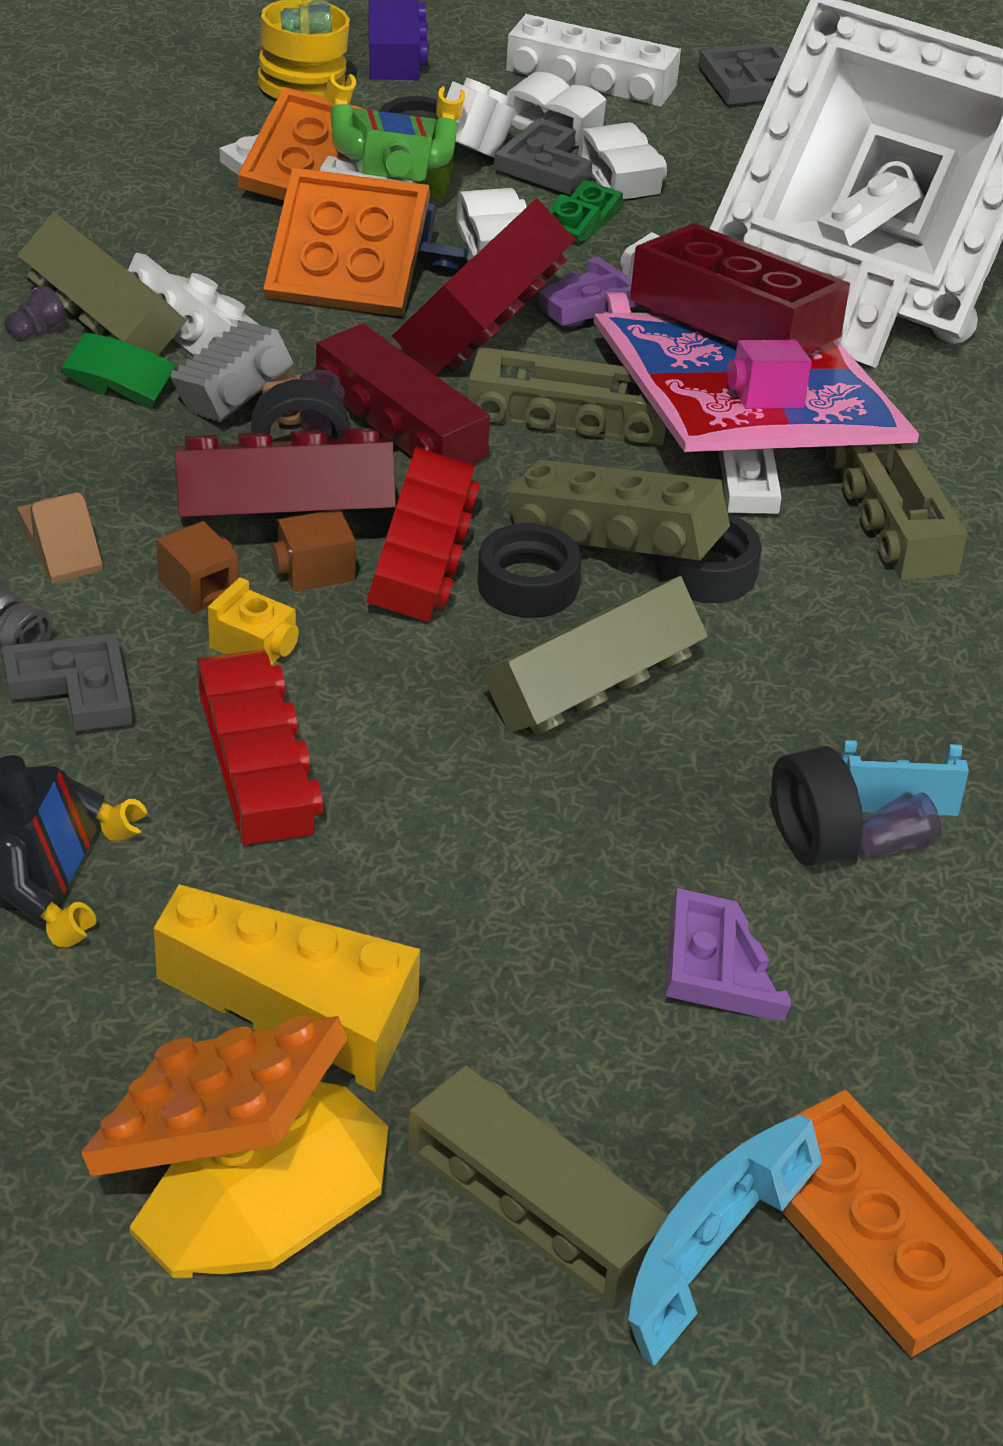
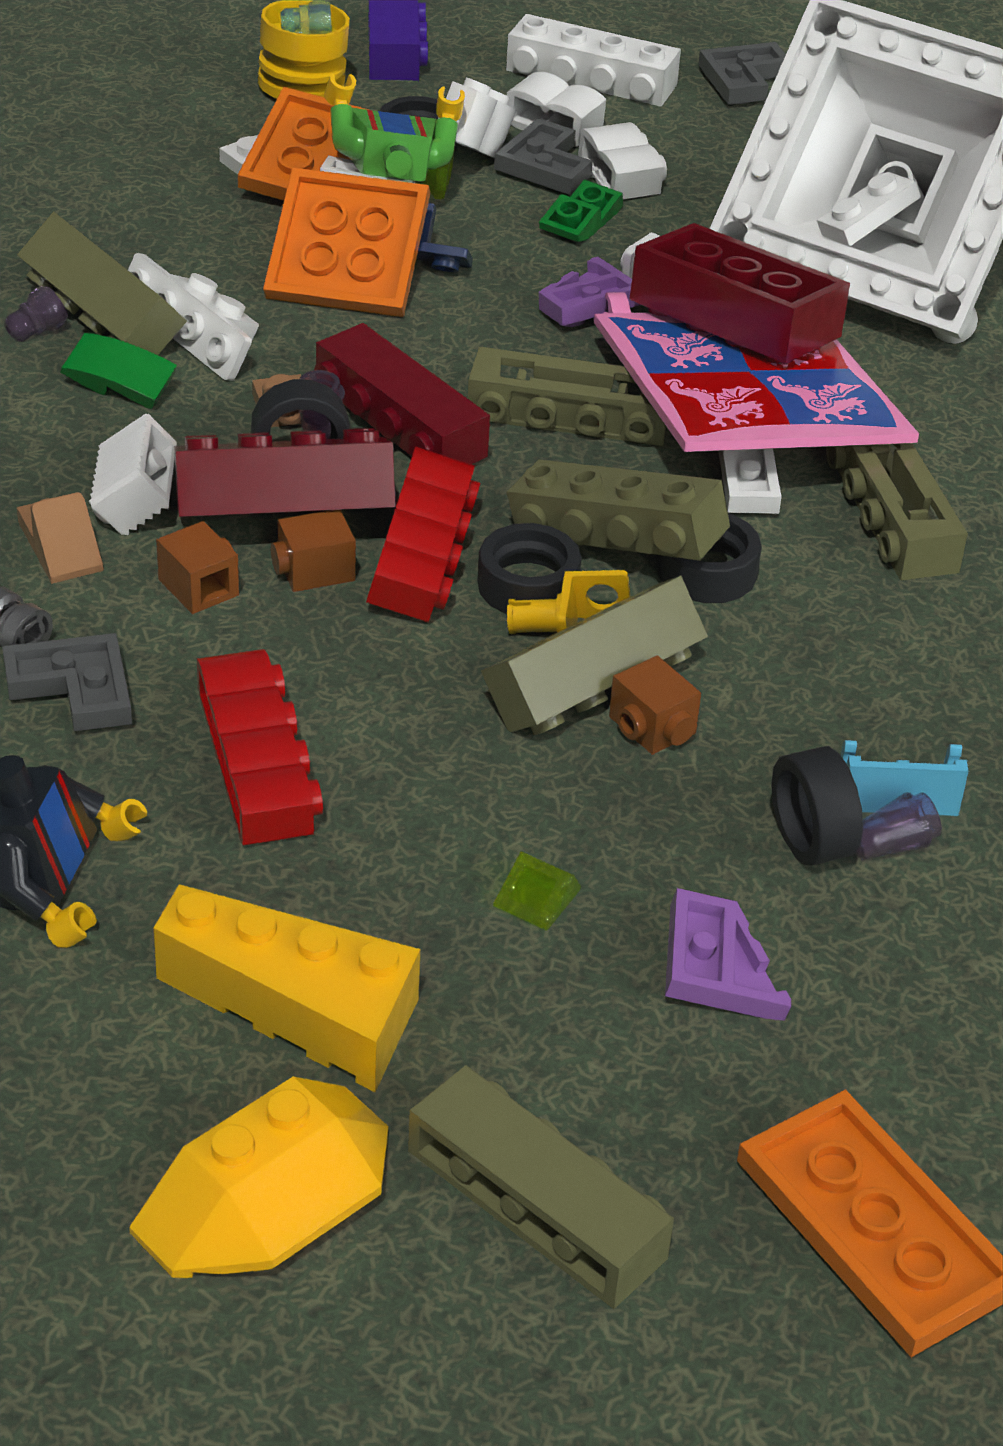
orange plate [81,1015,347,1177] -> none
light grey brick [171,320,294,423] -> none
yellow brick [208,577,299,665] -> none
dark red brick [392,198,576,375] -> none
white brick [456,188,527,258] -> none
medium azure slope [628,1115,822,1366] -> none
dark pink brick [727,340,812,409] -> none
white plate [837,260,911,368] -> none
none -> white brick [89,414,177,535]
none -> clear neon green slope [493,851,582,931]
none -> yellow bracket [507,570,631,634]
none -> dark orange brick [609,655,701,755]

